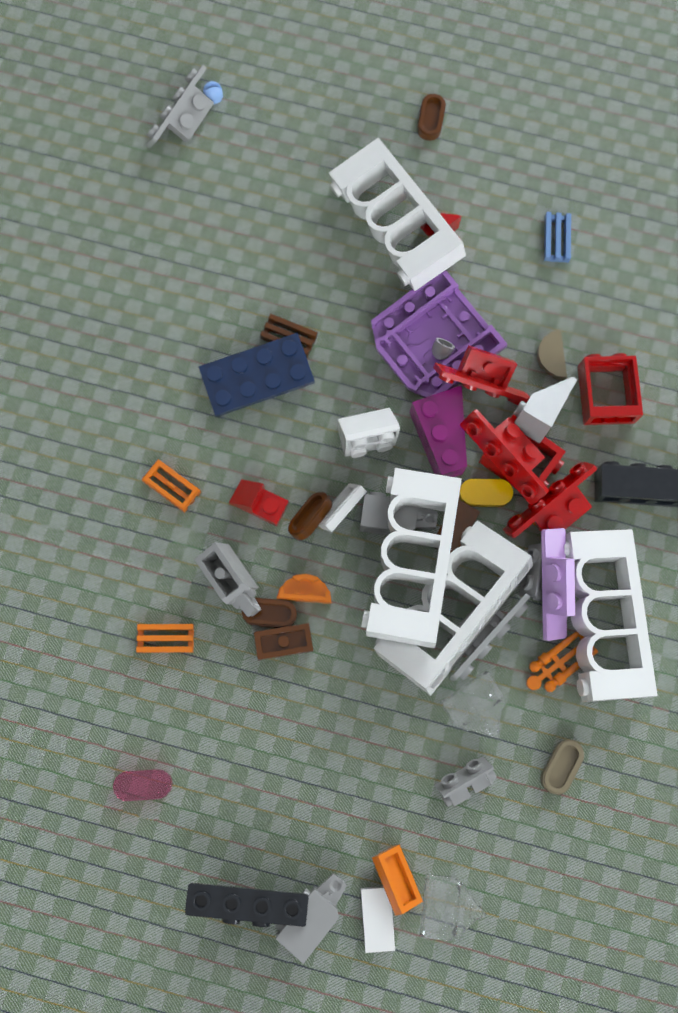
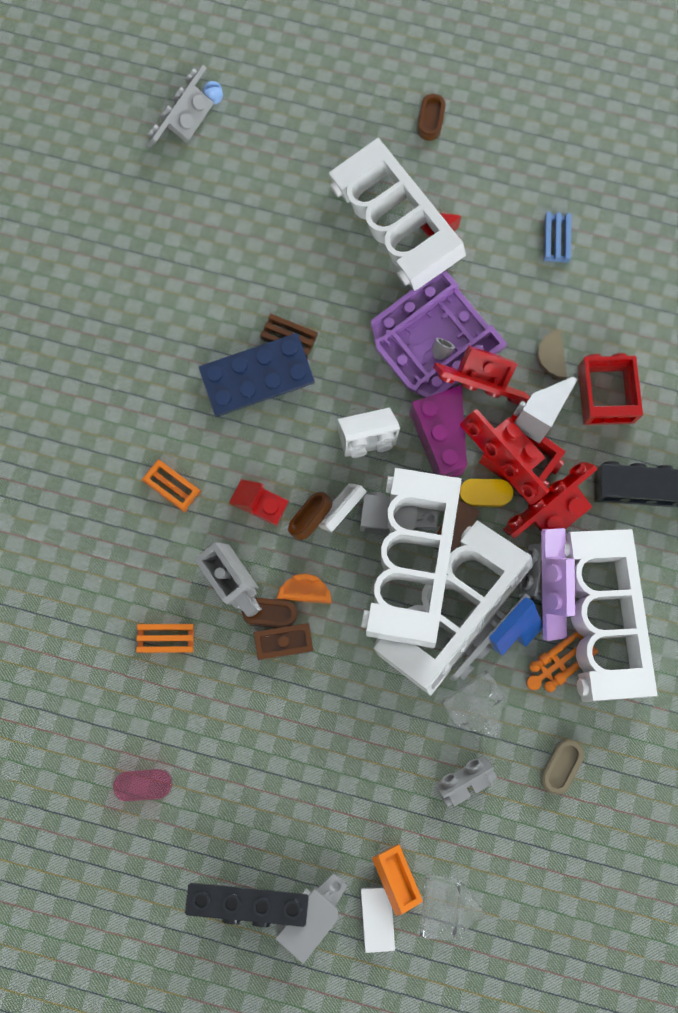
none -> blue tile [489,597,543,656]

